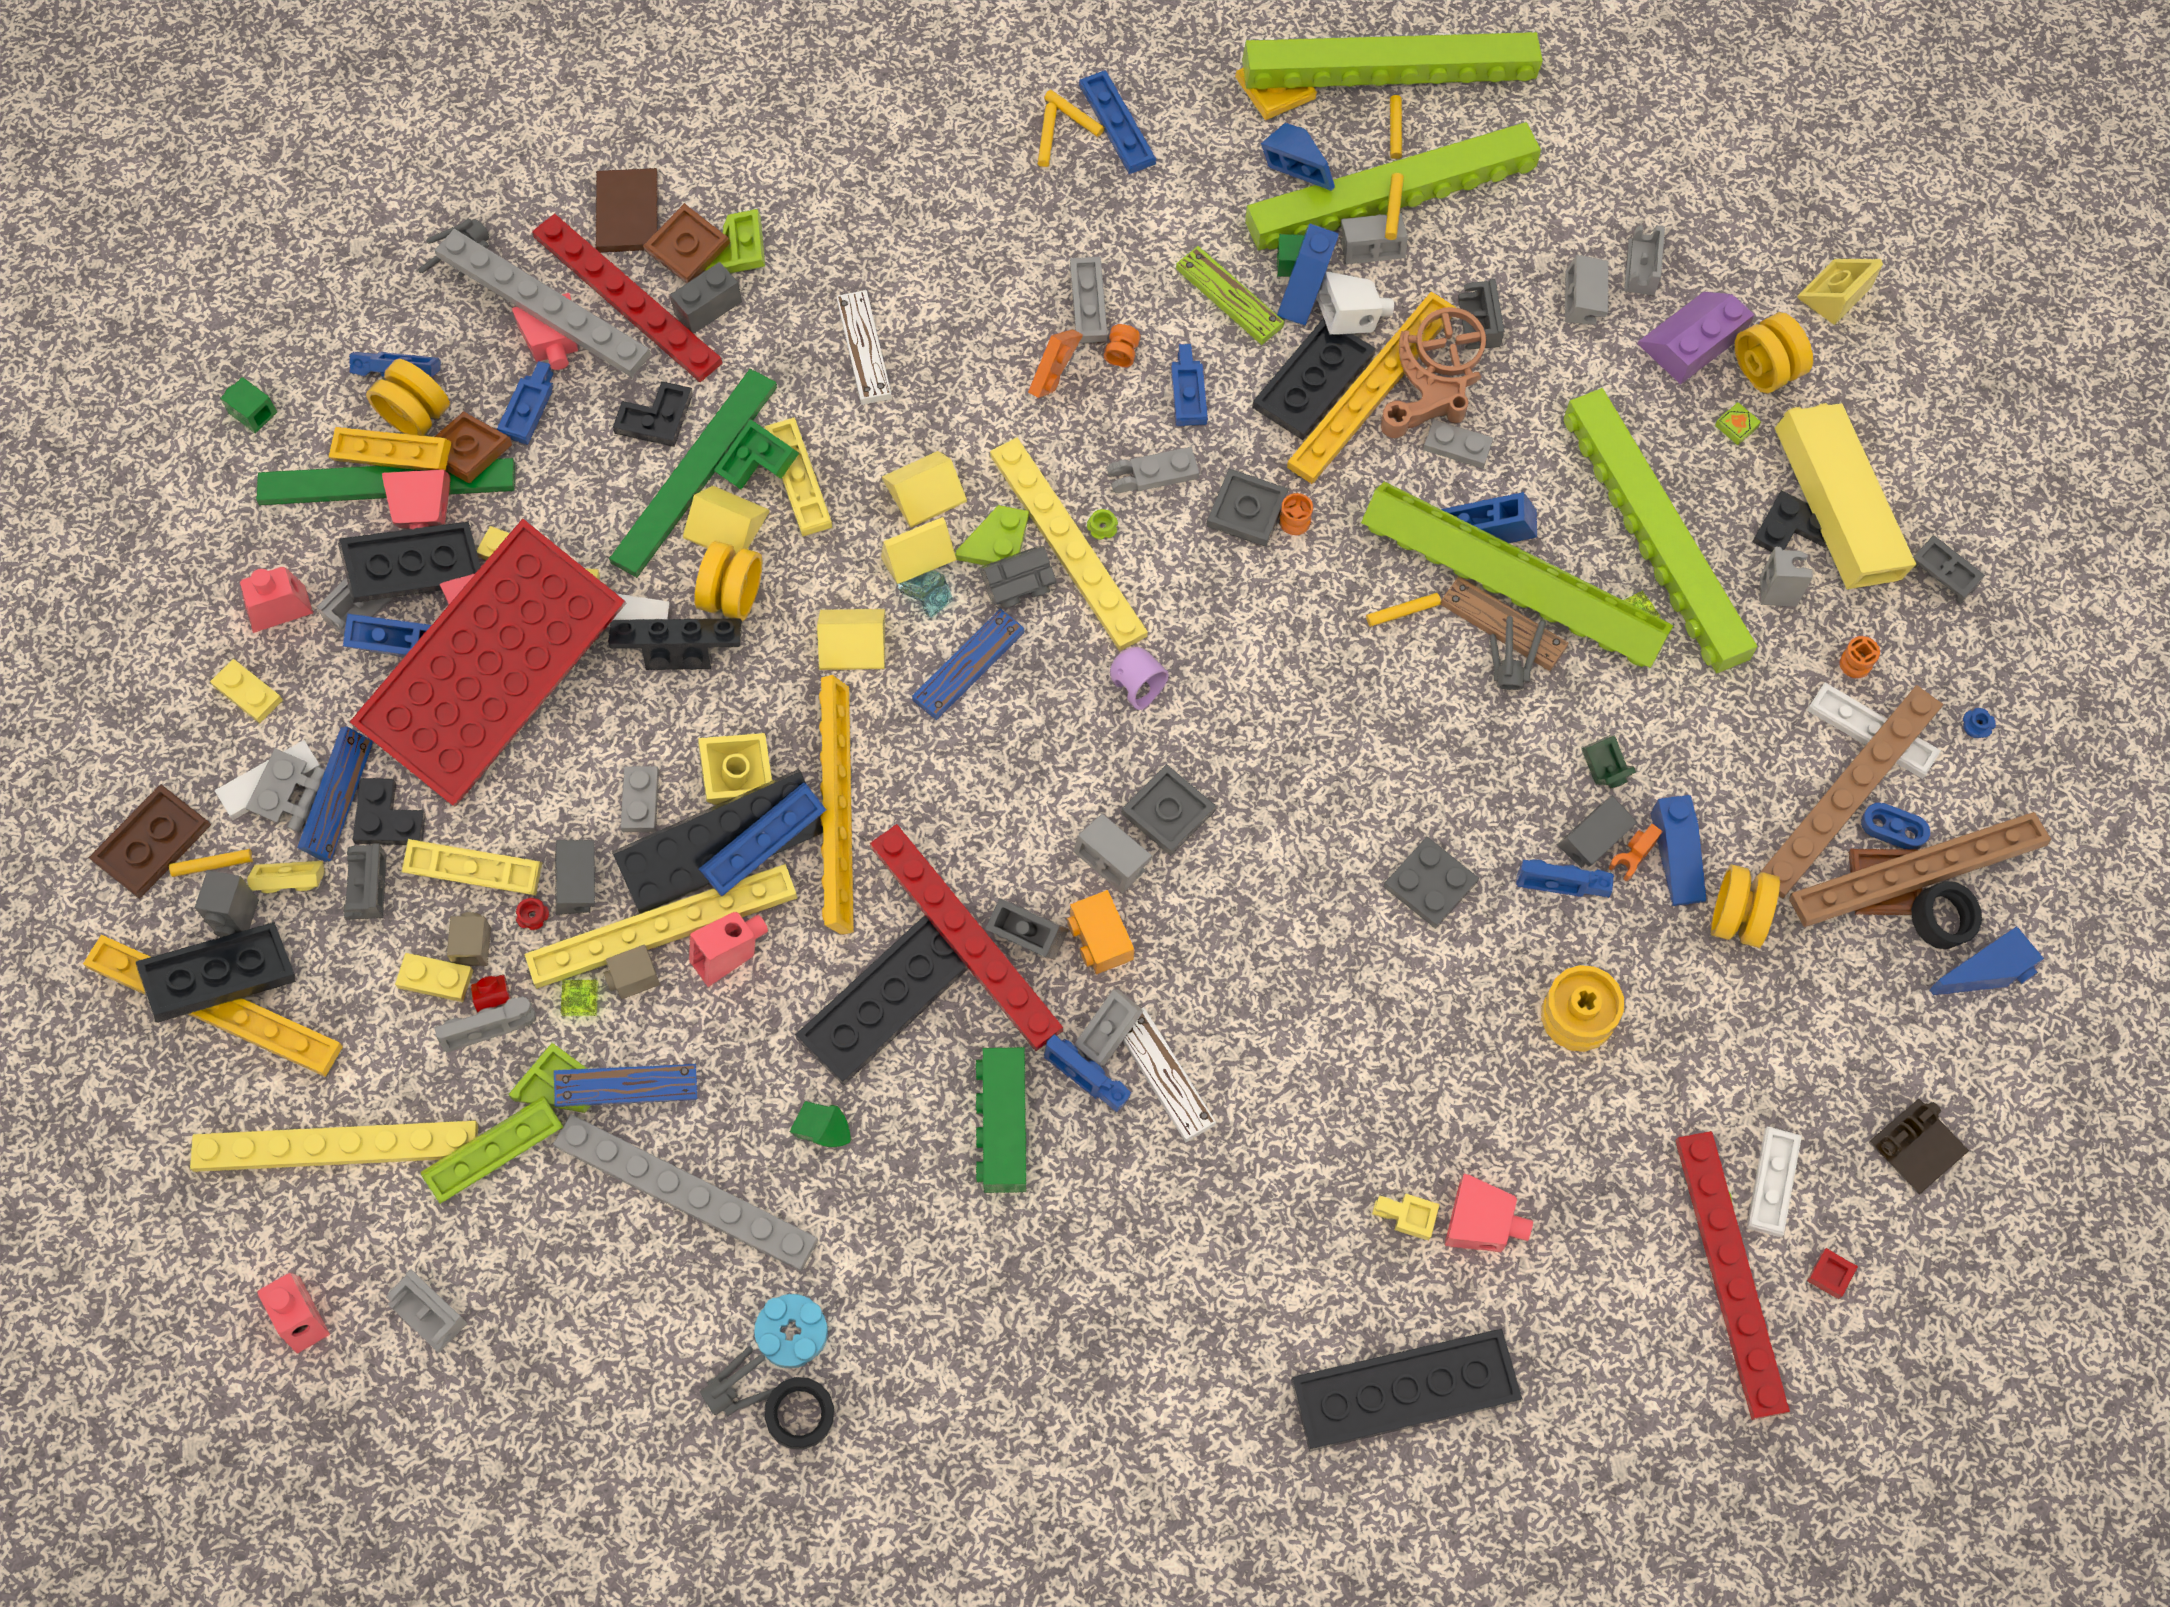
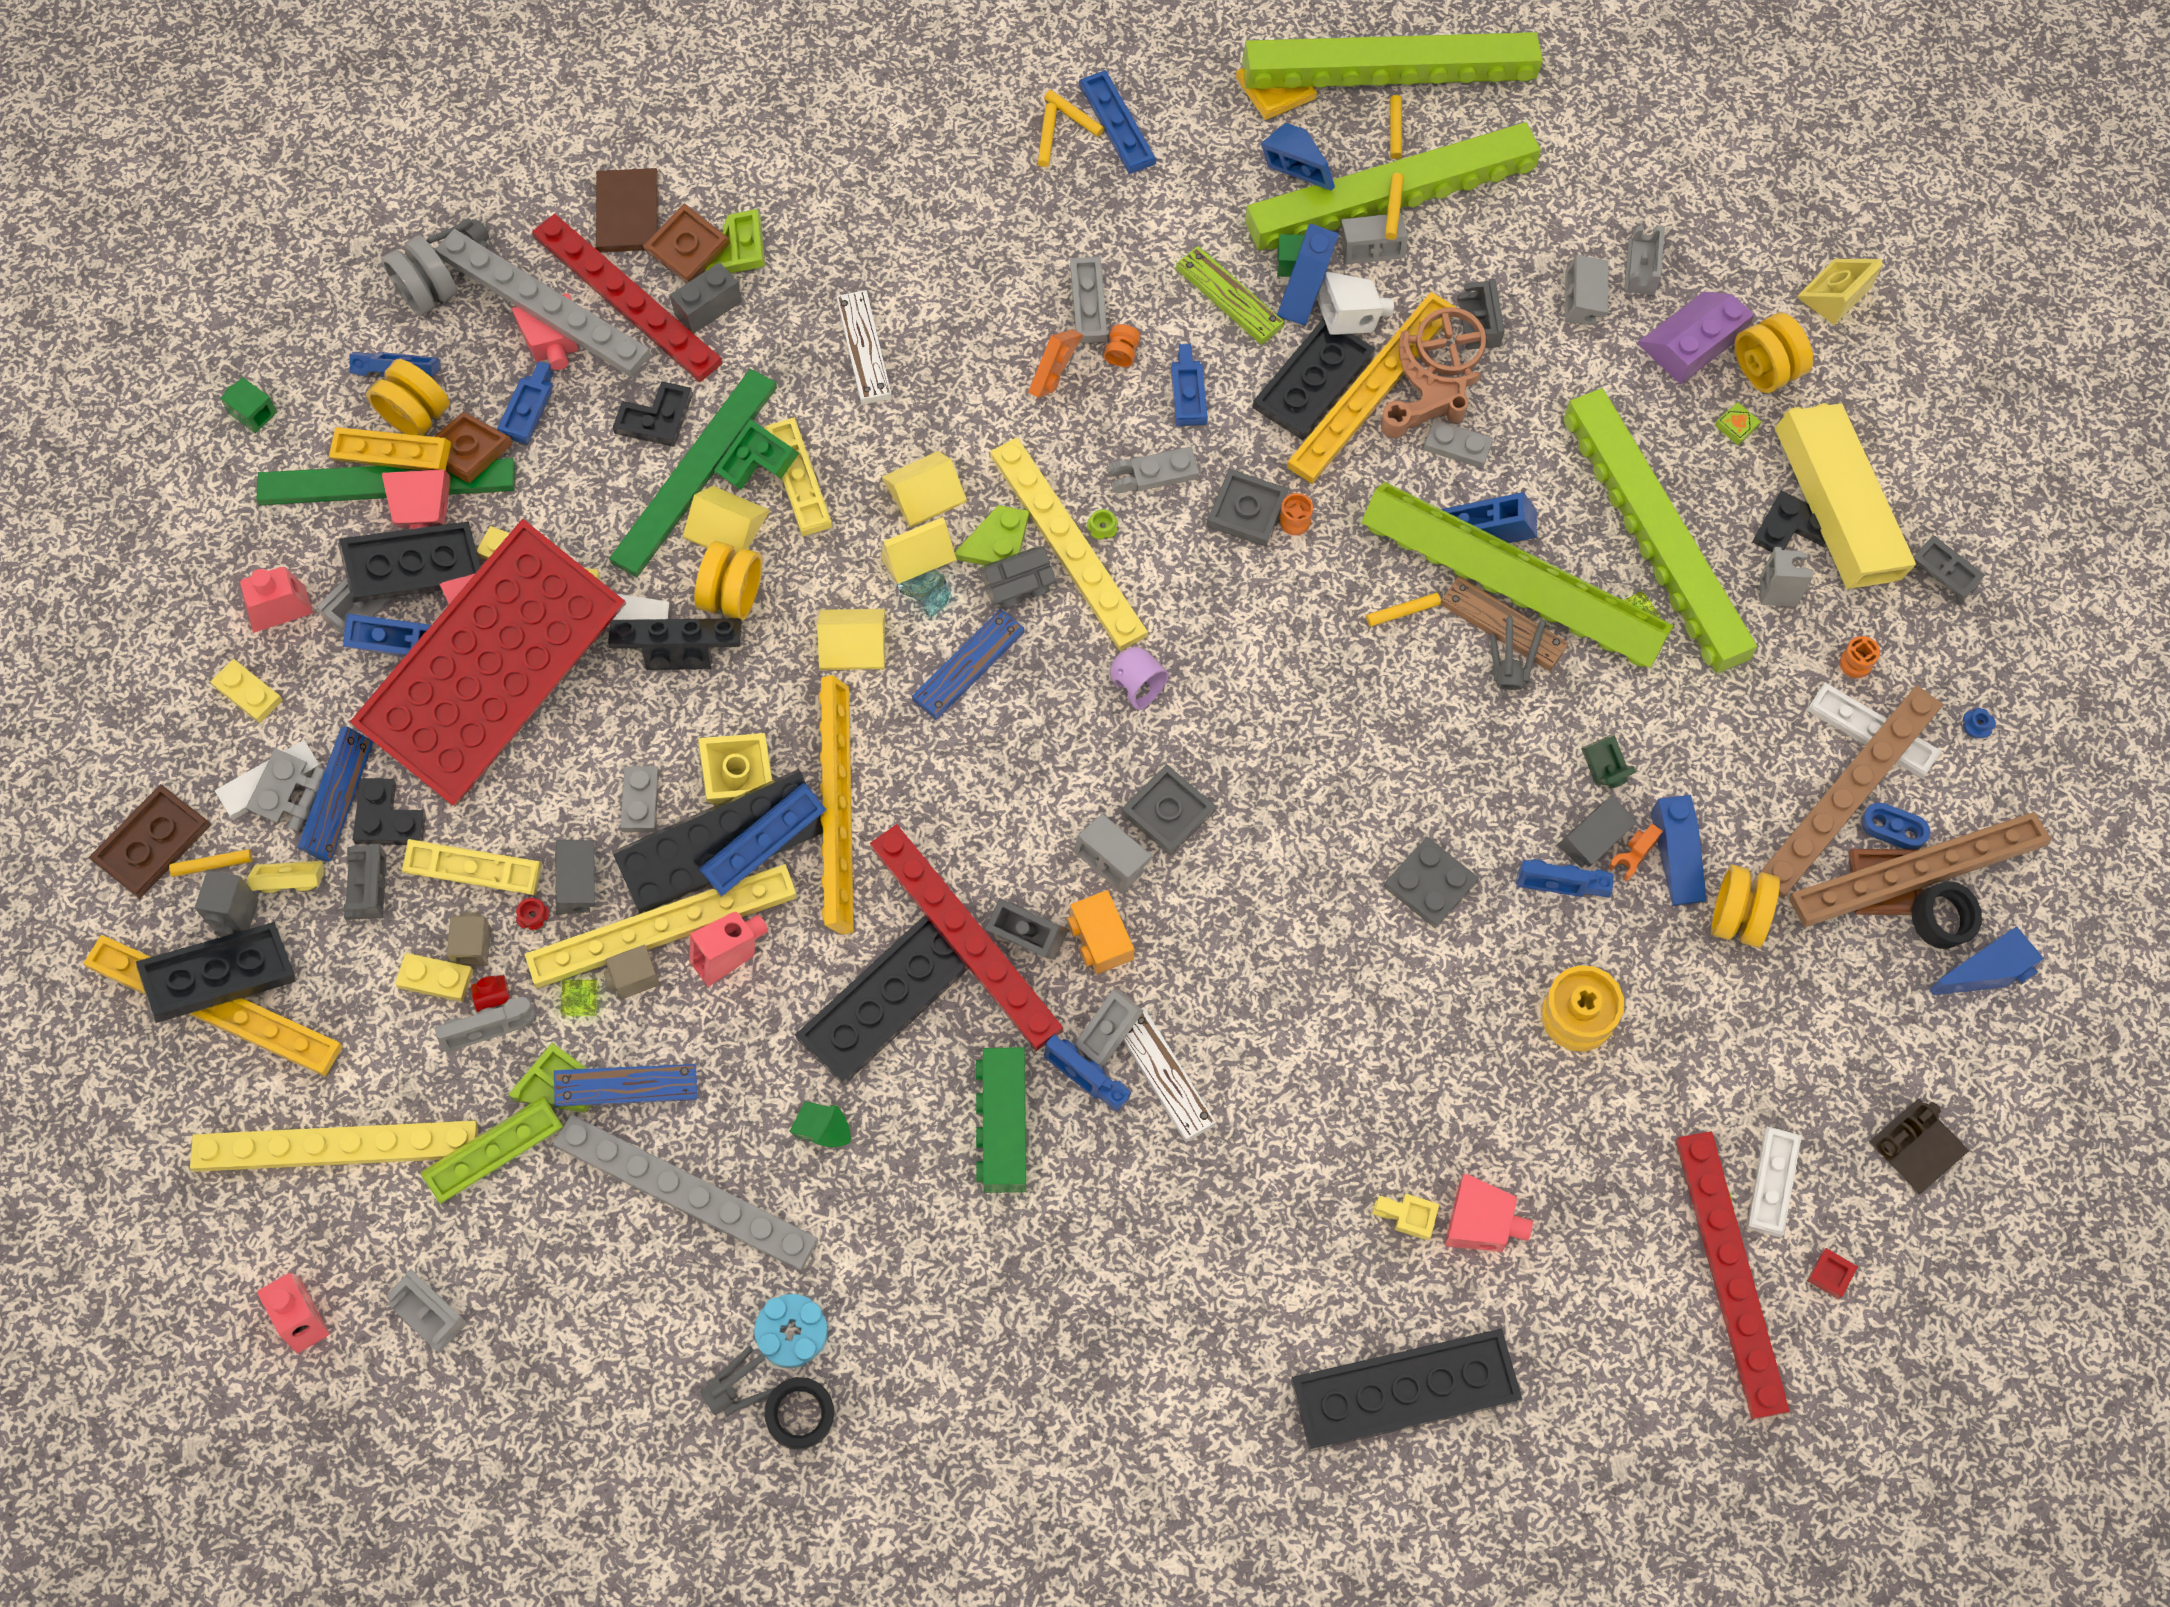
none -> light grey wheel [381,235,457,317]

